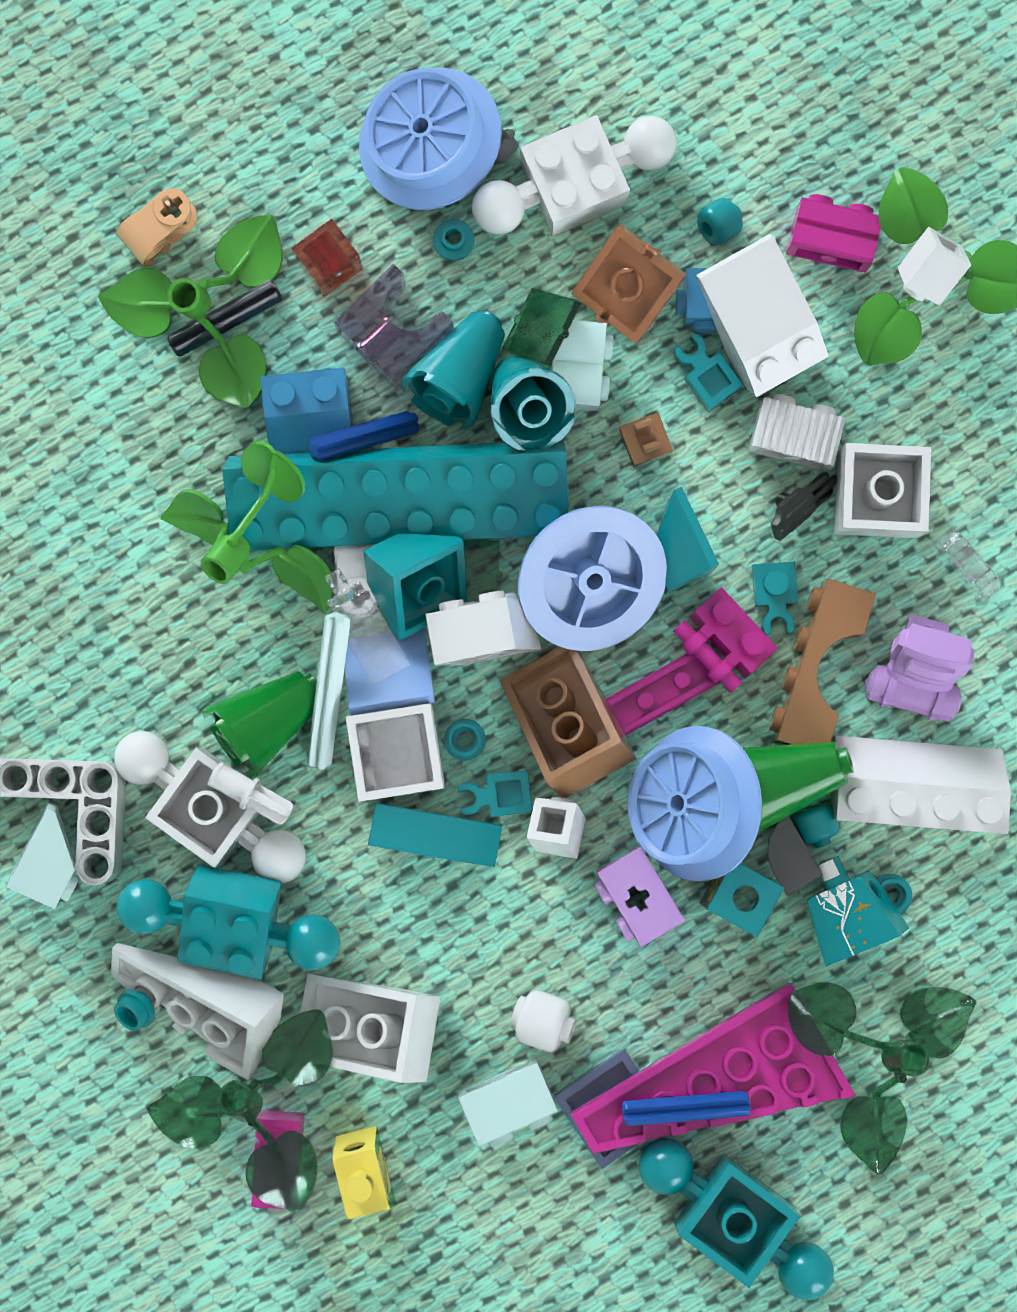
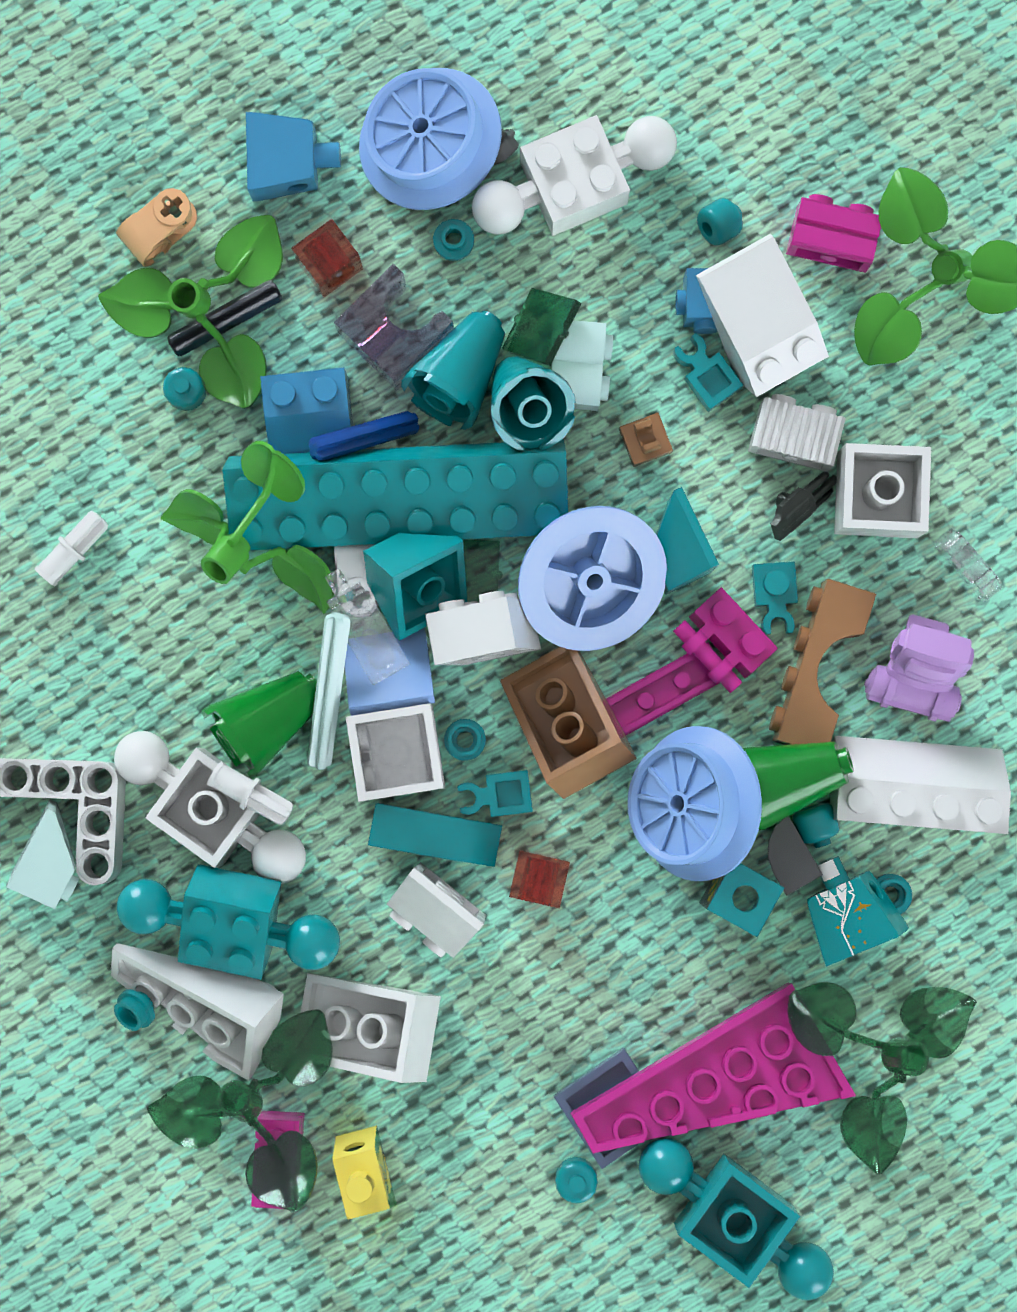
light aqua brick [458,1057,558,1147] -> none
white head [510,990,577,1053] -> none
white brick [527,797,586,859] -> none
nougat plate [571,224,687,344] -> none
lavender brick [593,845,685,947] -> none
blue axle [622,1091,750,1126] -> none
white brick [898,227,971,306] -> none
none -> white axle [35,511,108,587]
none -> teal piece [163,367,206,411]
none -> dark azure torso [246,112,341,201]
none -> white slope [387,862,486,958]
none -> clear red piece [509,849,570,909]
none -> teal piece [555,1157,598,1204]

